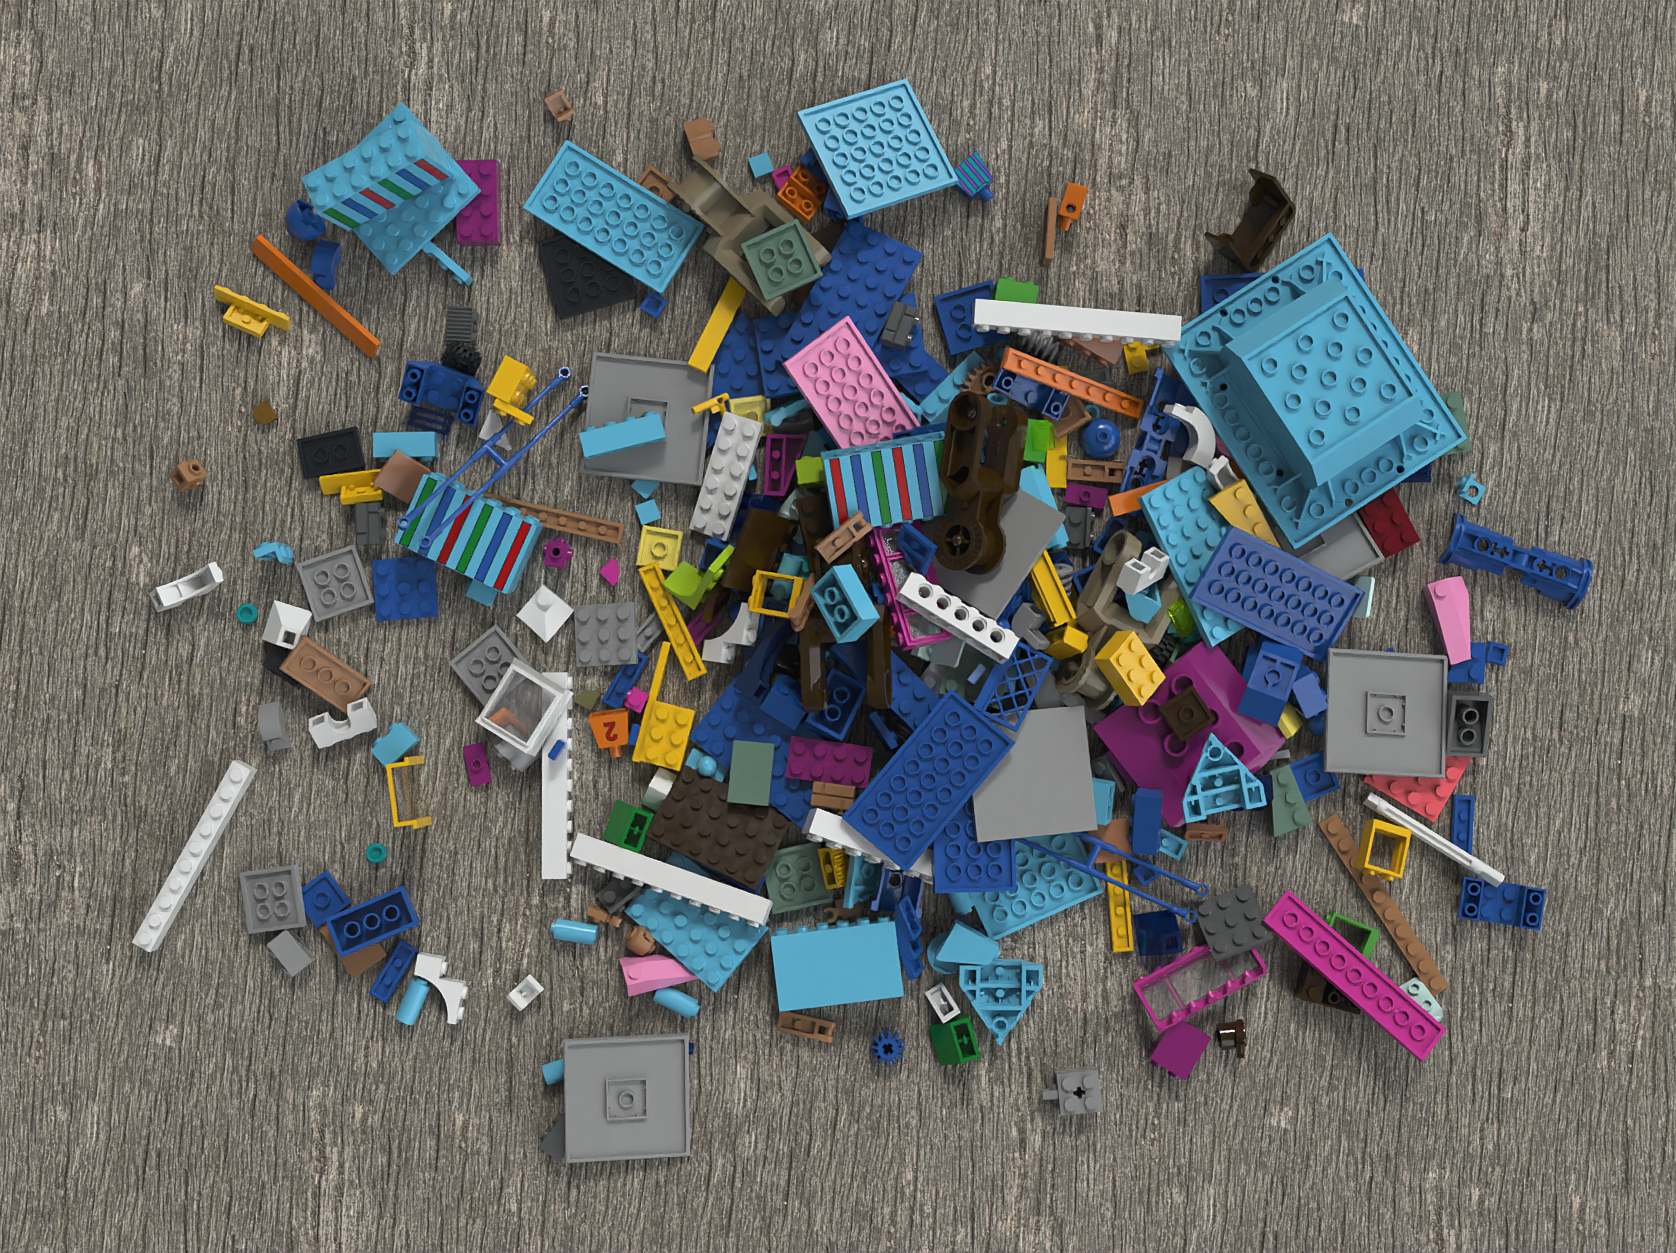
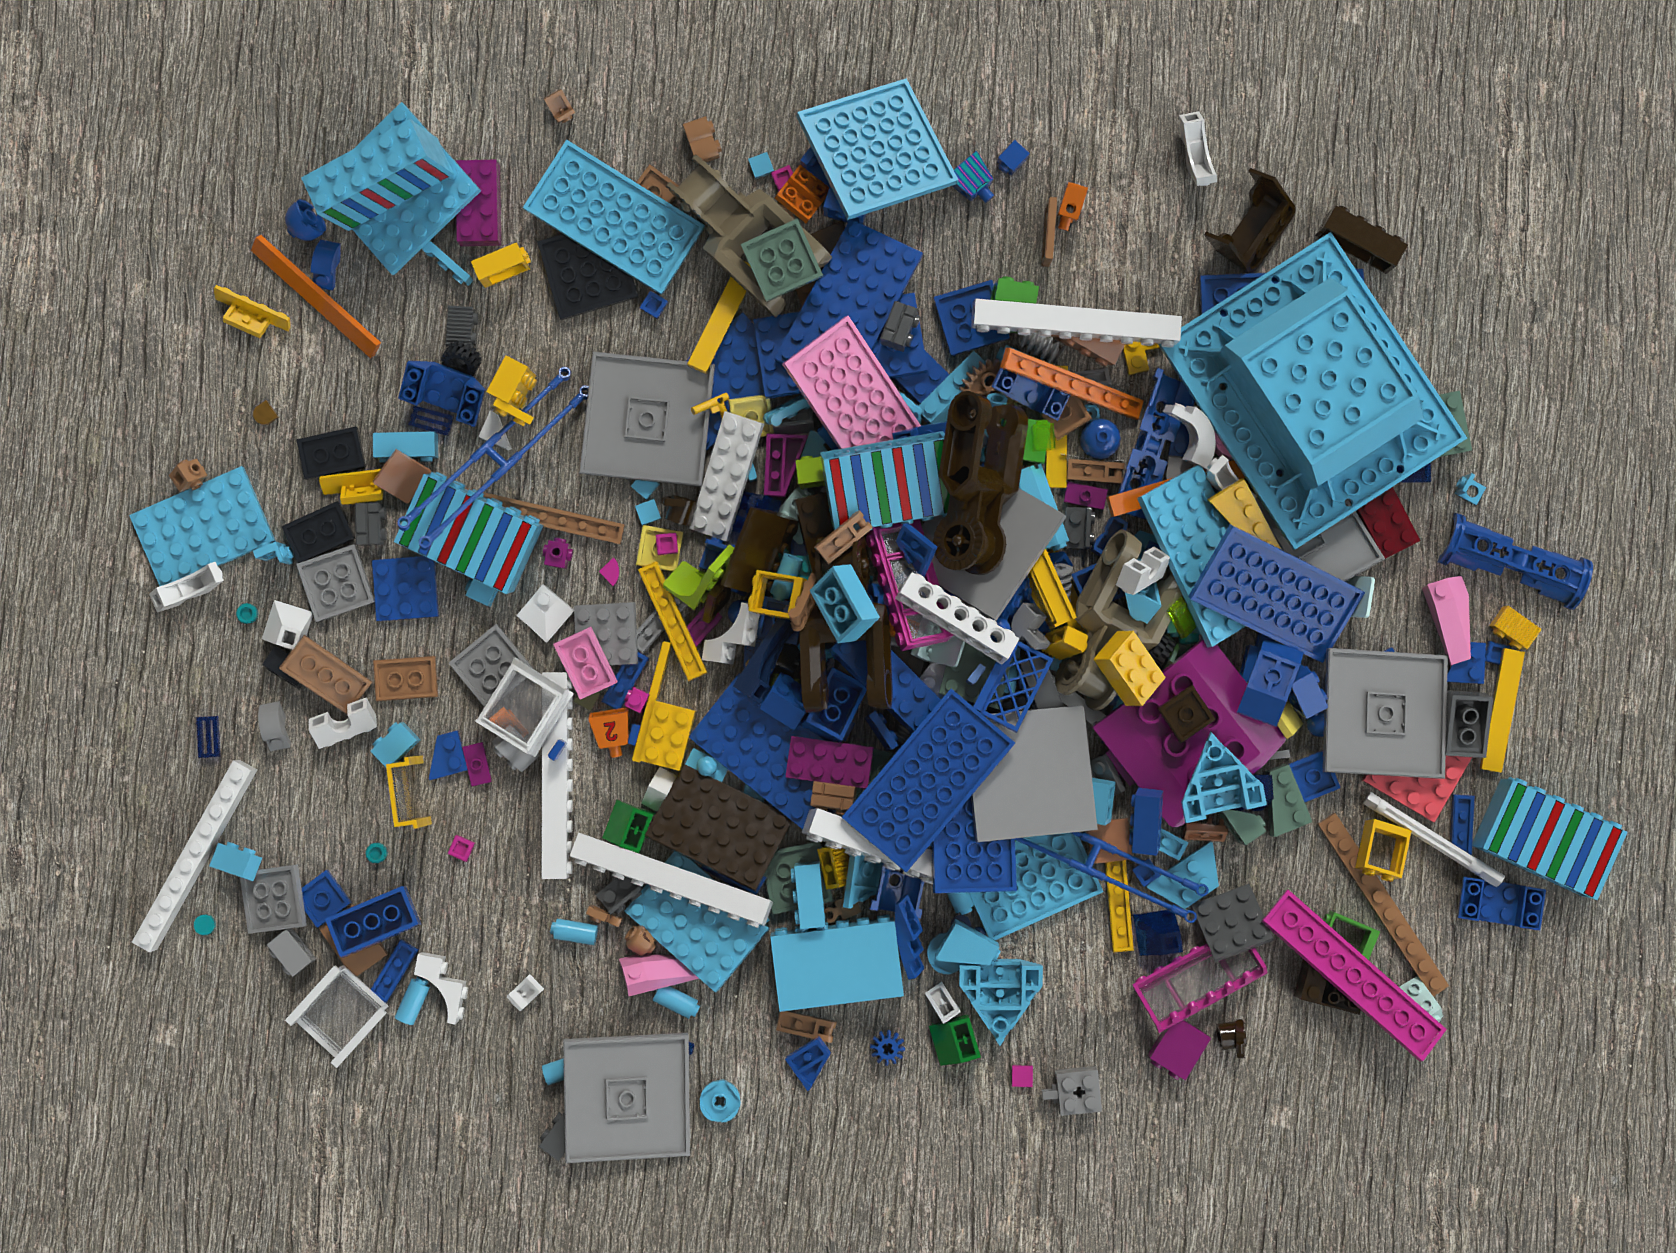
medium azure brick [579,411,667,459] -> none
sand green tile [727,740,775,806] -> none
none -> medium azure plate [129,466,276,586]
none -> teal tile [194,914,216,935]
none -> clear blue tile [196,716,221,758]
none -> medium azure brick [209,842,262,881]
none -> black plate [281,501,356,563]
none -> clear piece [285,965,389,1068]
none -> medium nougat tile [373,656,438,701]
none -> blue wing [429,730,468,780]
none -> dark pink tile [447,835,475,862]
none -> yellow window [471,242,531,288]
none -> bright pink plate [553,627,618,699]
none -> dark pink tile [656,533,679,555]
none -> dark brown piece [661,495,697,526]
none -> medium azure plate [700,1079,741,1122]
none -> blue wing [785,1036,831,1091]
none -> medium azure brick [791,861,825,929]
none -> blue brick [997,140,1030,176]
none -> dark pink tile [1011,1065,1033,1087]
none -> medium azure wing [1146,841,1219,909]
none -> white arch [1179,111,1217,186]
none -> sand green slope [1217,809,1266,845]
none -> dark brown piece [1315,205,1408,274]
none -> brick [1472,777,1627,900]
none -> yellow tile [1480,648,1525,773]
none -> yellow brick [1489,606,1542,651]

